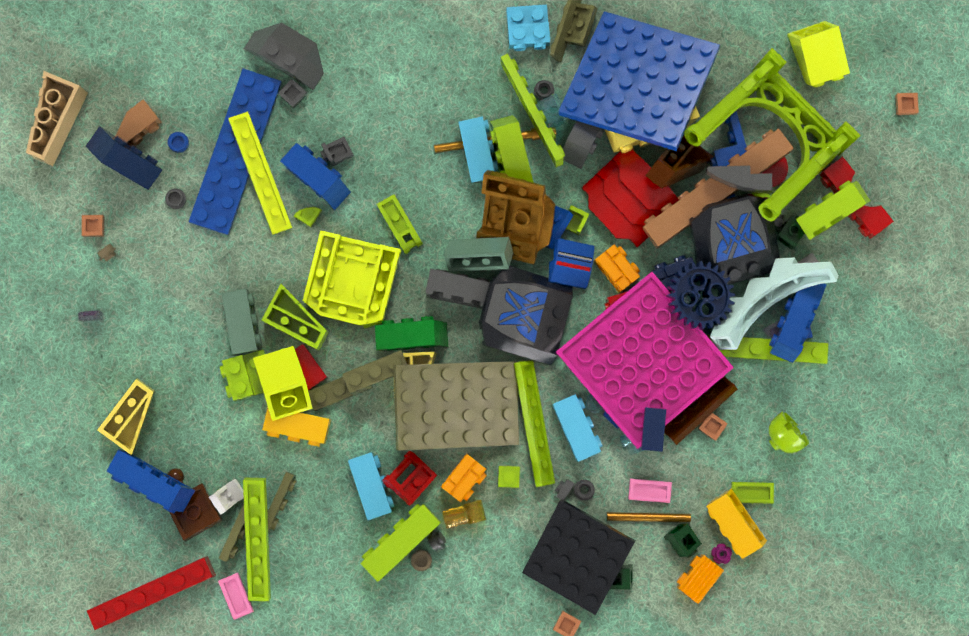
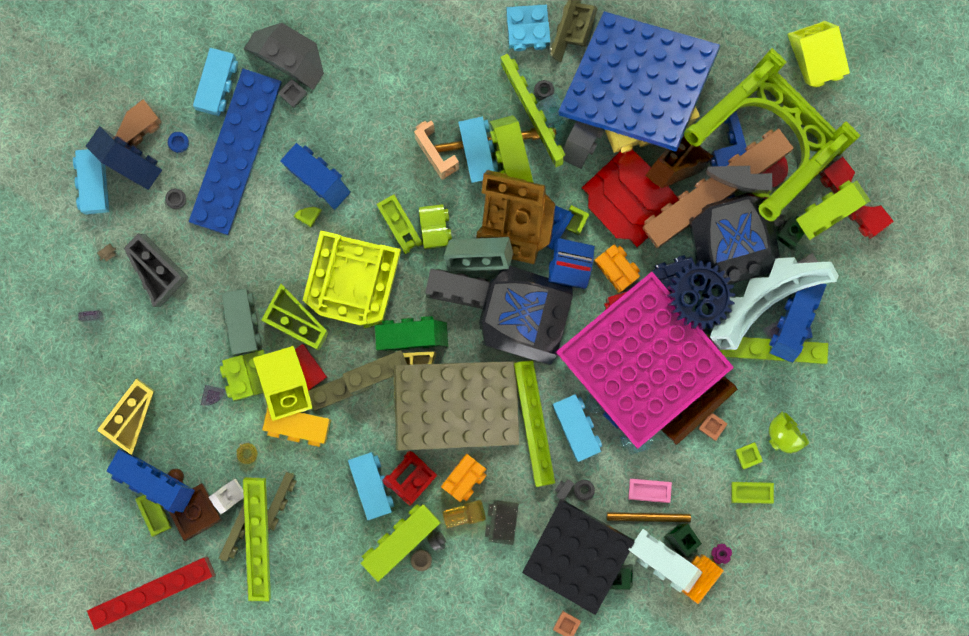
tan wedge [26,71,88,166] -> none
nougat plate [82,215,104,237] -> none
bright pink tile [218,573,254,620] -> none
neon yellow tile [228,111,292,235] -> none
dark grey bracket [320,137,354,167] -> none
lime brick [498,466,520,488] -> none
dark blue tile [641,407,666,452] -> none
yellow brick [706,488,767,559] -> none
nougat plate [895,93,919,115] -> none
none -> medium azure brick [73,149,110,215]
none -> dark grey wedge [124,233,189,307]
none -> lime tile [135,495,172,537]
none -> medium azure brick [193,48,238,116]
none -> tile [200,385,226,406]
none -> clear yellow plate [236,443,258,464]
none -> light nougat panel [414,121,459,180]
none -> lime brick [419,204,452,250]
none -> clear smoke brick [485,500,519,545]
none -> light aqua wedge [628,529,703,593]
none -> lime plate [735,442,763,469]

